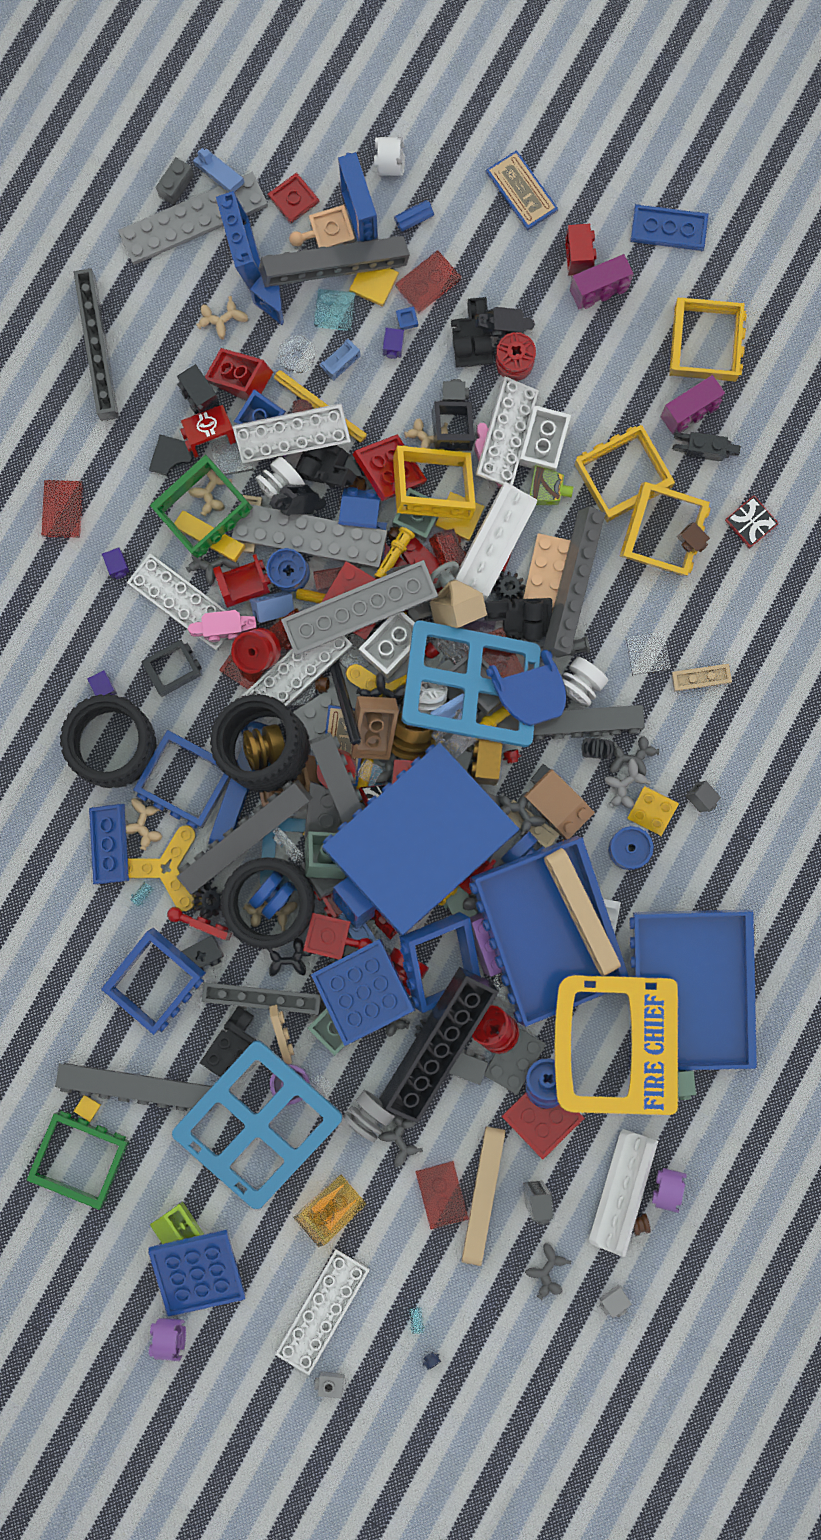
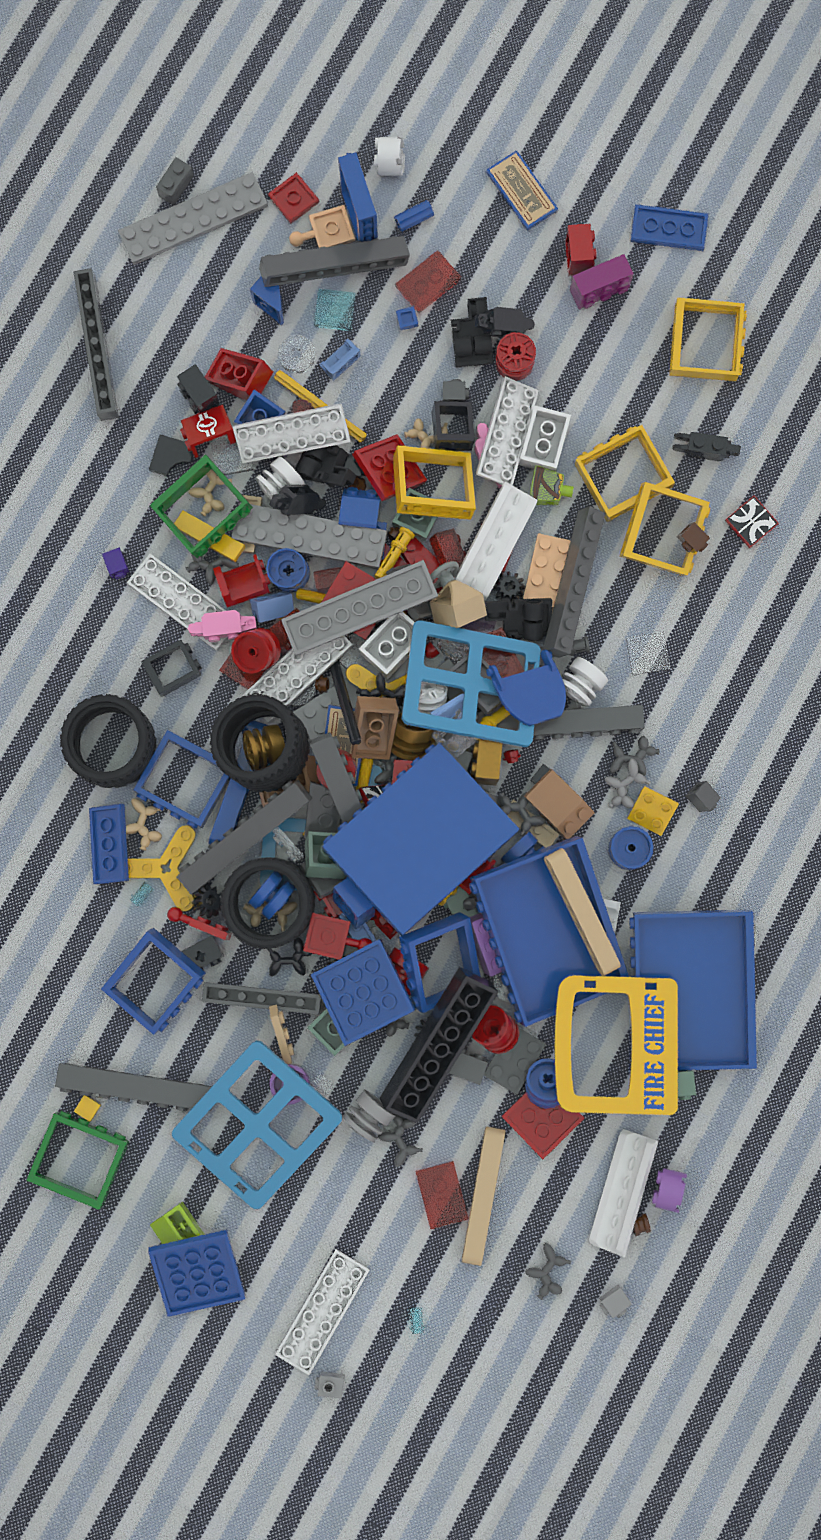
clear red tile [41,480,83,538] -> none
dark purple brick [87,670,117,696] -> none
medium lavender brick [149,1318,186,1361] -> none
medium blue hinge [193,148,245,192] -> none
tan piece [196,296,248,339] -> none
black plate [200,1006,257,1077] -> none
blue window [216,191,261,290] -> none
clear yellow slope [293,1174,366,1247] -> none
yellow tile [349,268,399,307] -> none
clear tile [356,759,383,786] -> none
dark purple brick [383,328,404,359] -> none
dark blue plate [423,1352,441,1370] -> none
yellow tile [435,491,485,541] -> none
dark grey brick [523,1180,554,1224] -> none
black gear [581,738,614,759] -> none
magenta brick [660,375,725,435] -> none
tan plate [671,664,732,692] -> none

